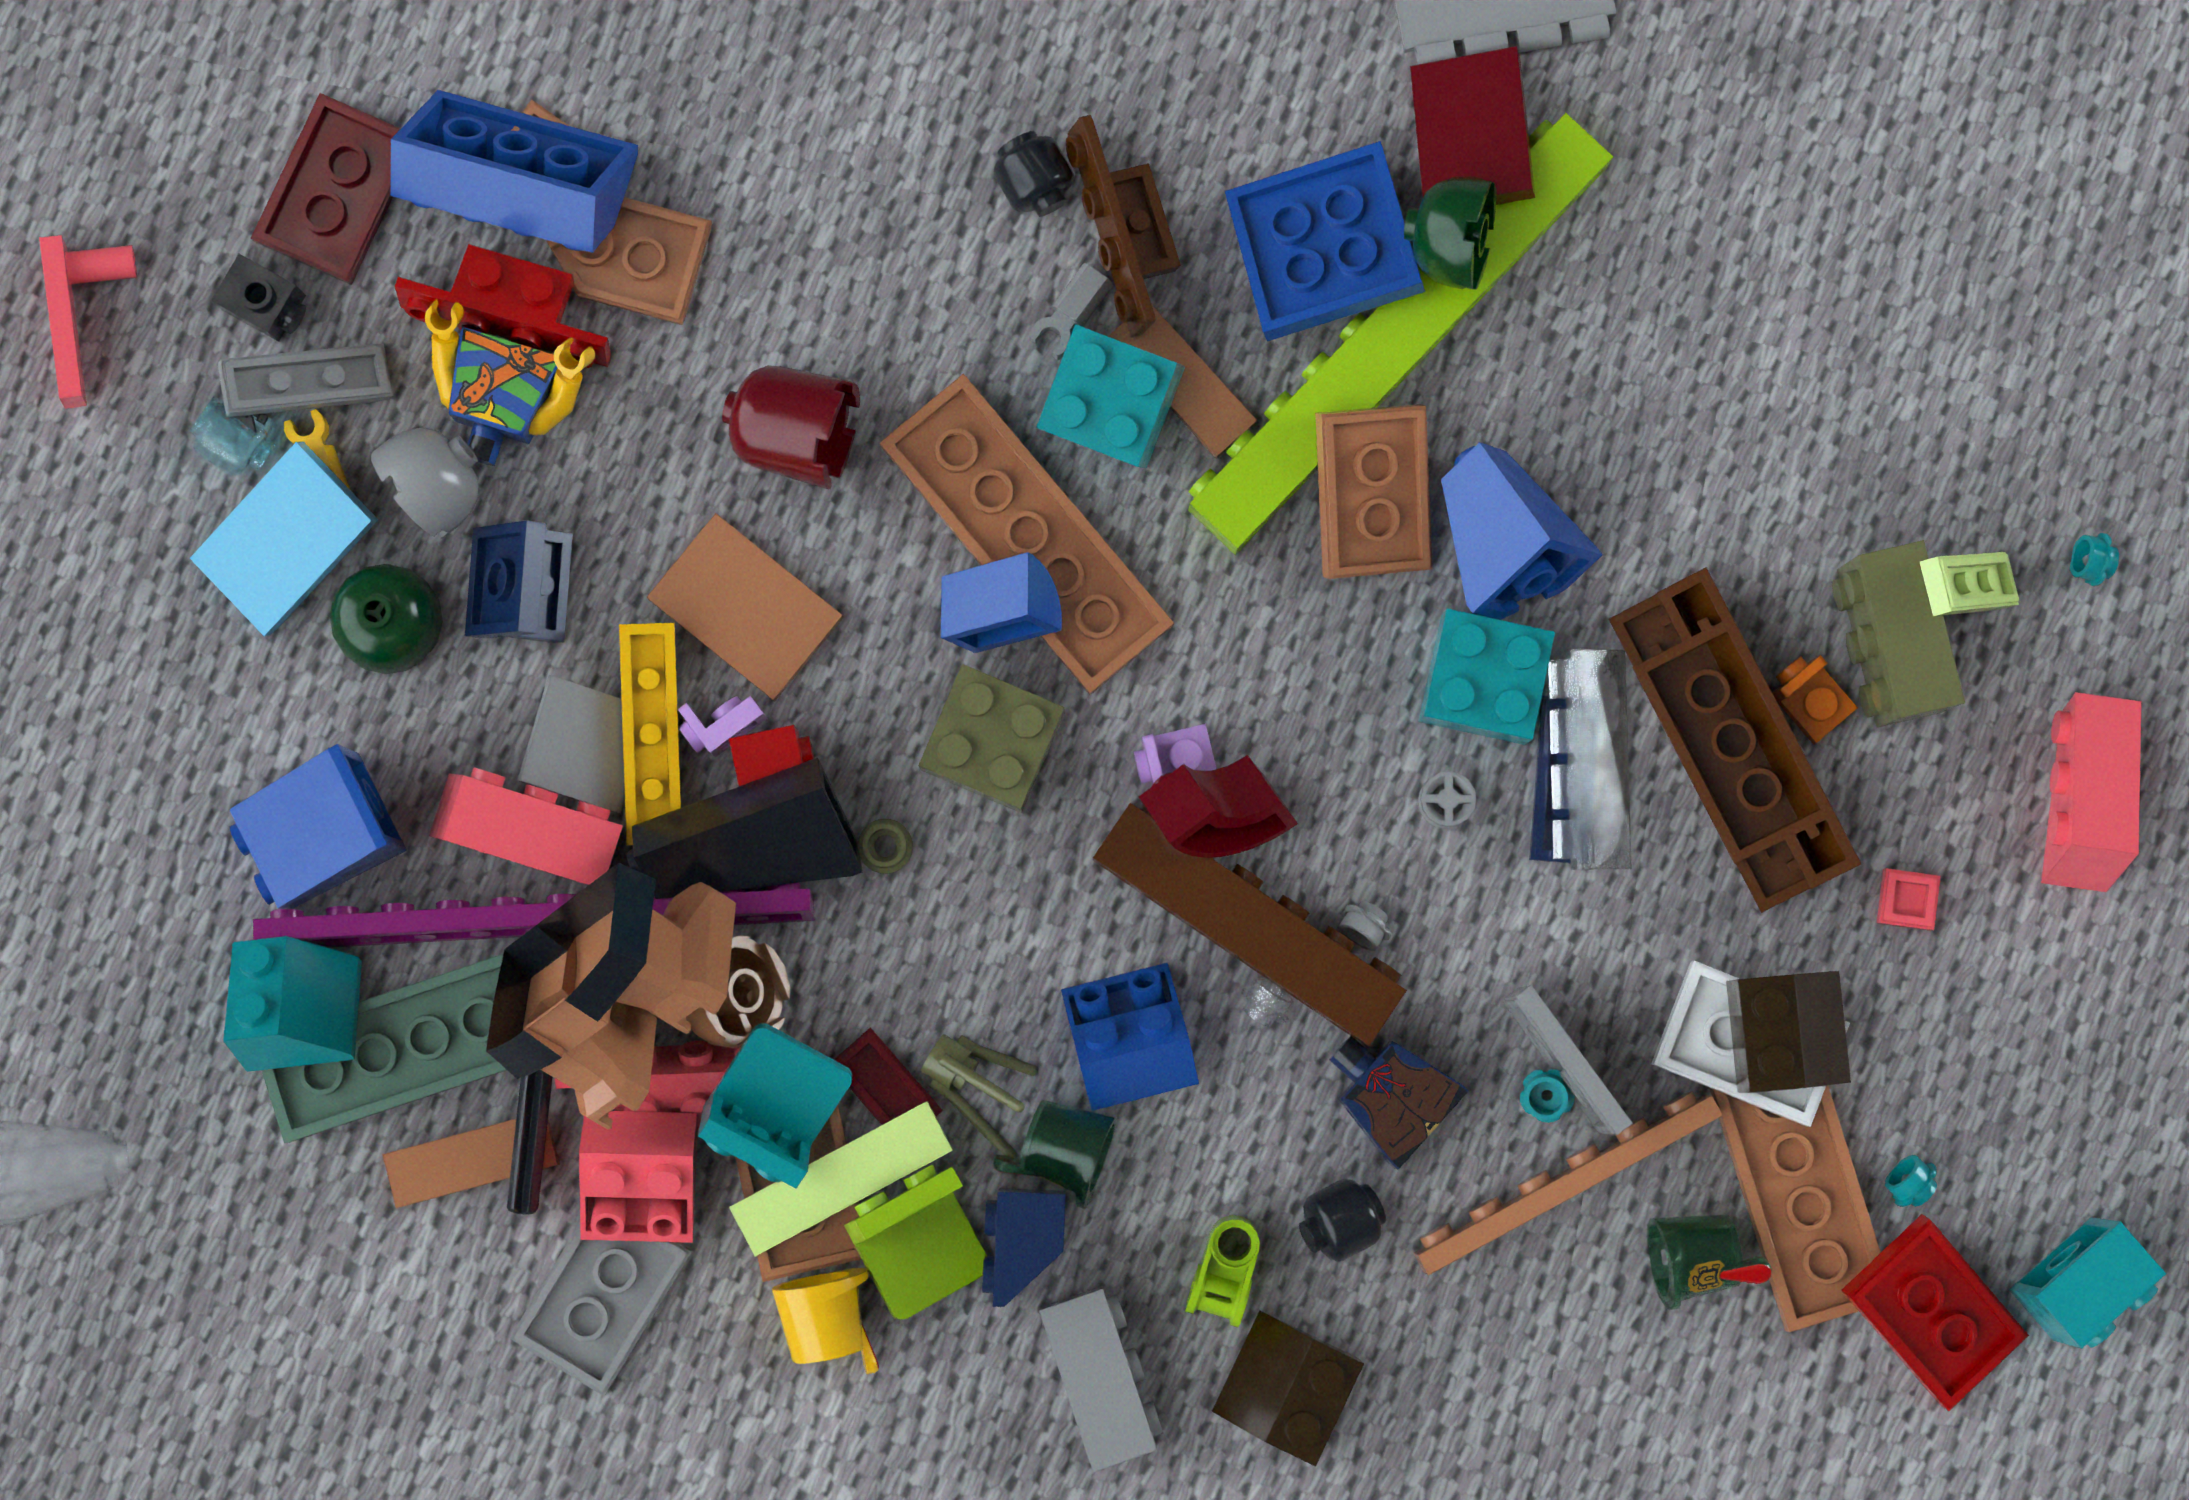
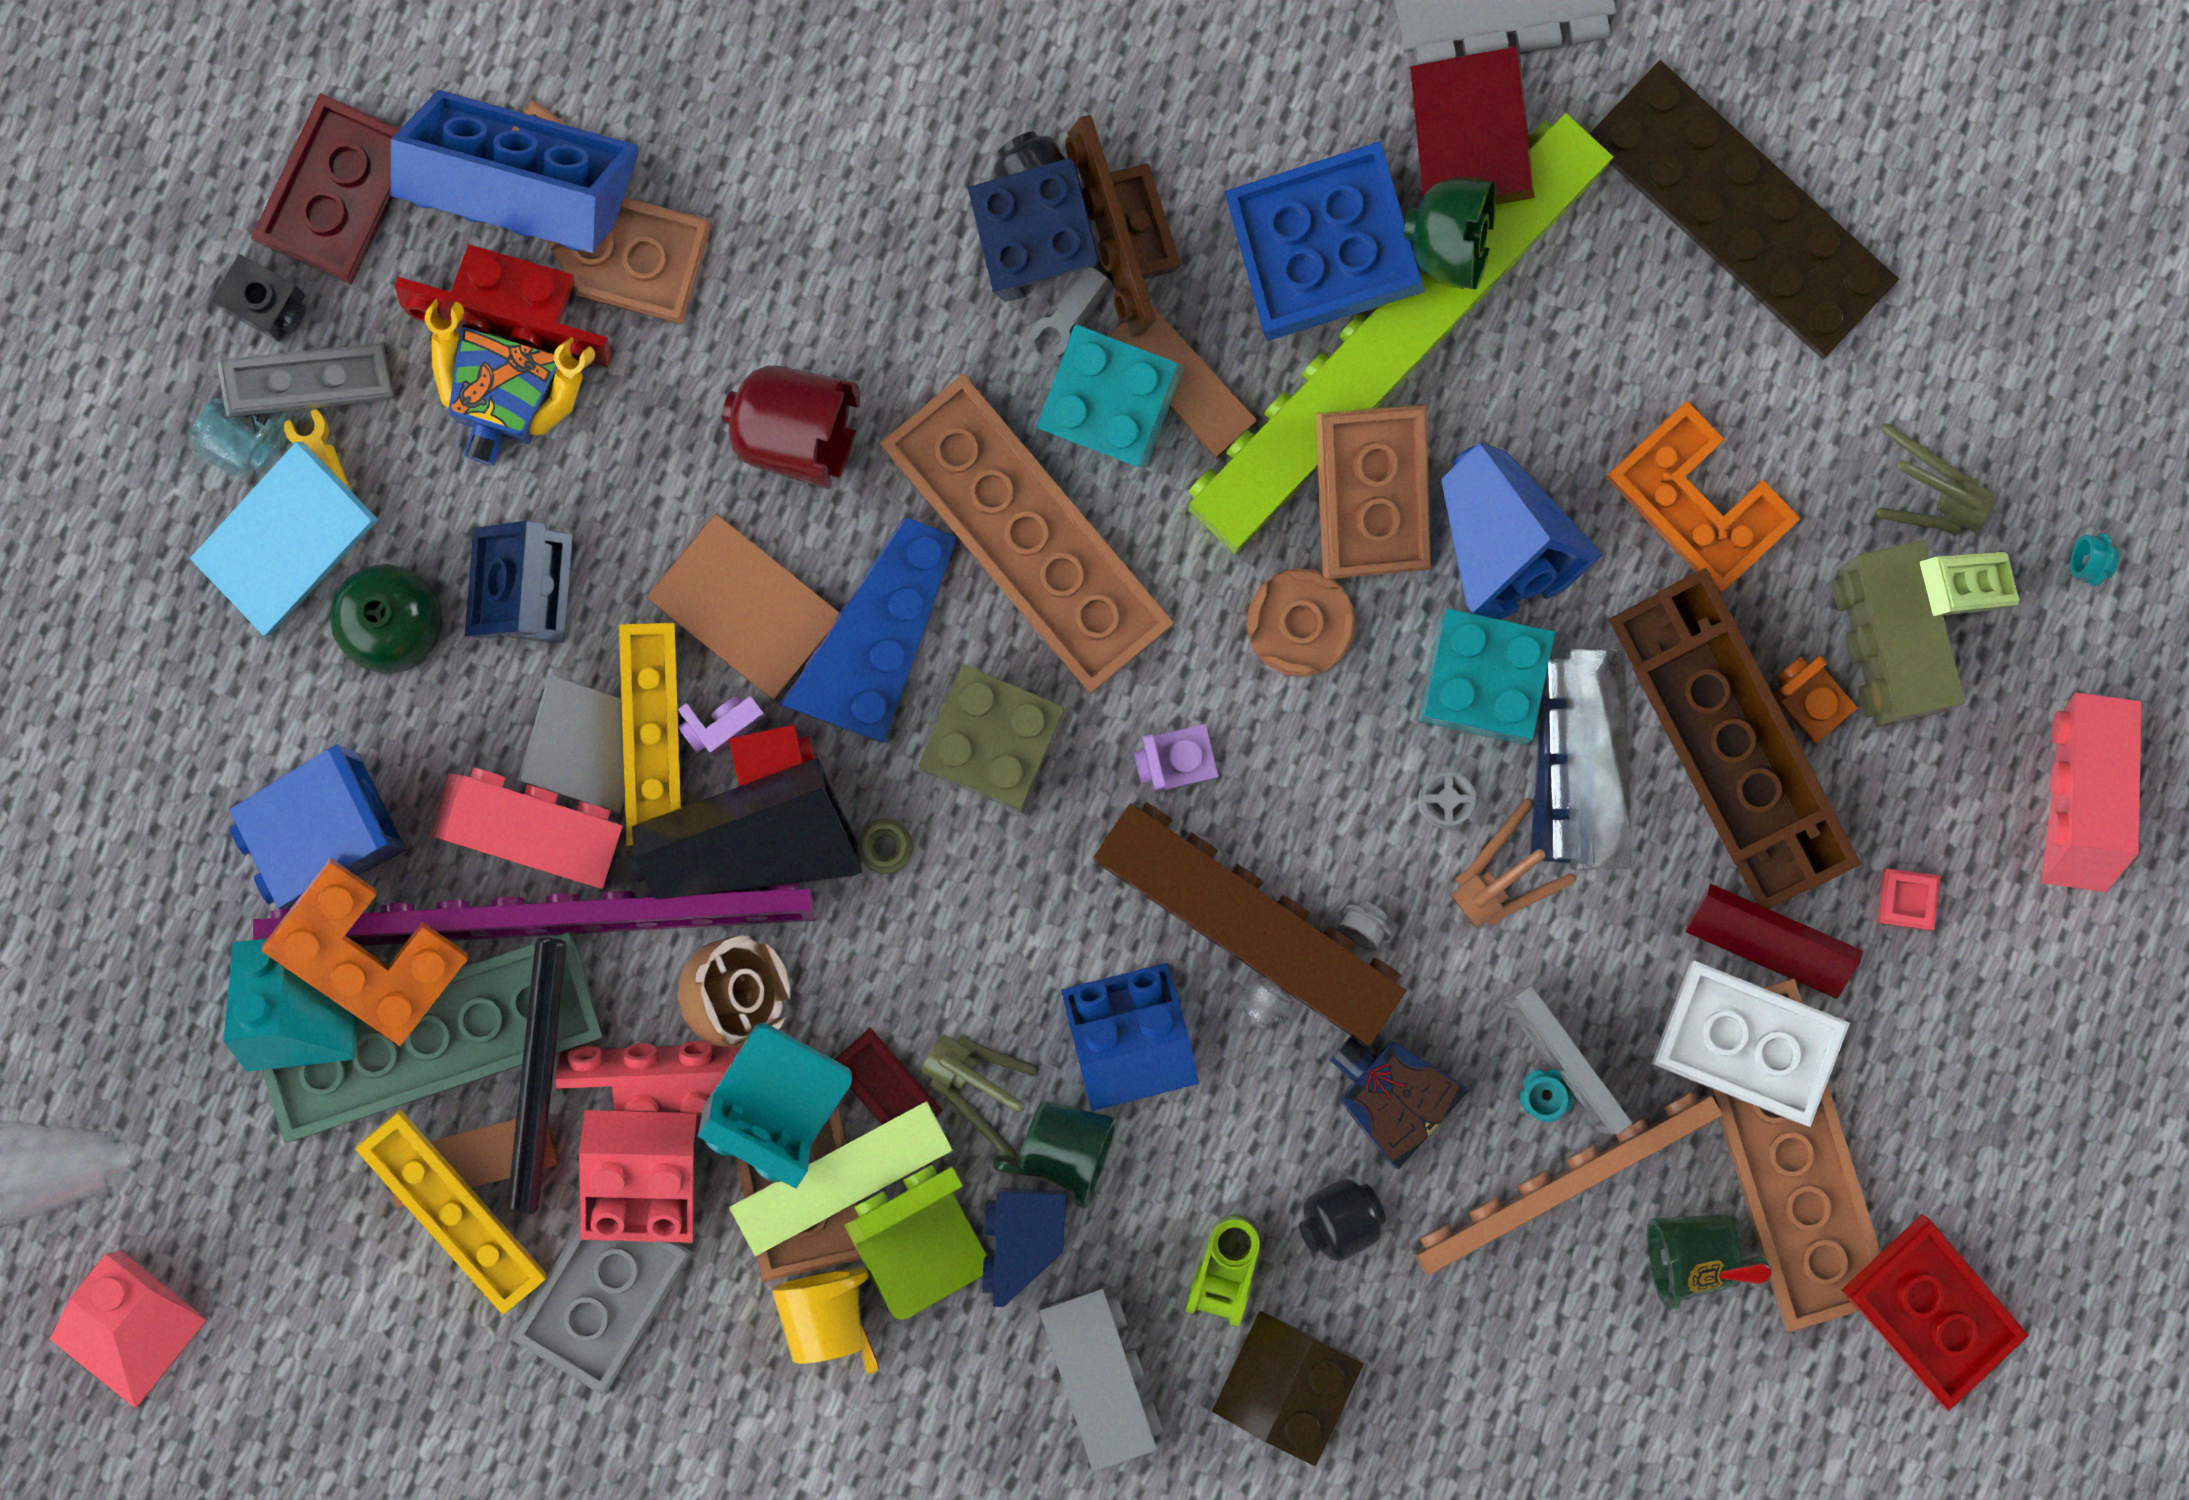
coral piece [39,235,137,409] -> none
light grey cylinder [371,428,478,539] -> none
nougat piece [486,863,736,1130] -> none
brick [941,552,1062,653] -> none
dark red brick [1138,755,1298,858] -> none
dark brown slope [1726,971,1851,1093] -> none
teal plate [1885,1155,1937,1207] -> none
teal brick [2009,1217,2166,1349] -> none
none -> coral slope [50,1251,207,1409]
none -> orange plate [261,857,468,1046]
none -> yellow plate [355,1109,547,1315]
none -> blue wing [779,518,957,743]
none -> dark blue bracket [968,159,1099,302]
none -> nougat tile [1247,568,1356,678]
none -> nougat plant [1450,798,1576,929]
none -> dark brown plate [1589,60,1899,360]
none -> orange plate [1605,401,1801,594]
none -> dark red tile [1685,883,1863,999]
none -> olive plant [1875,423,1995,536]

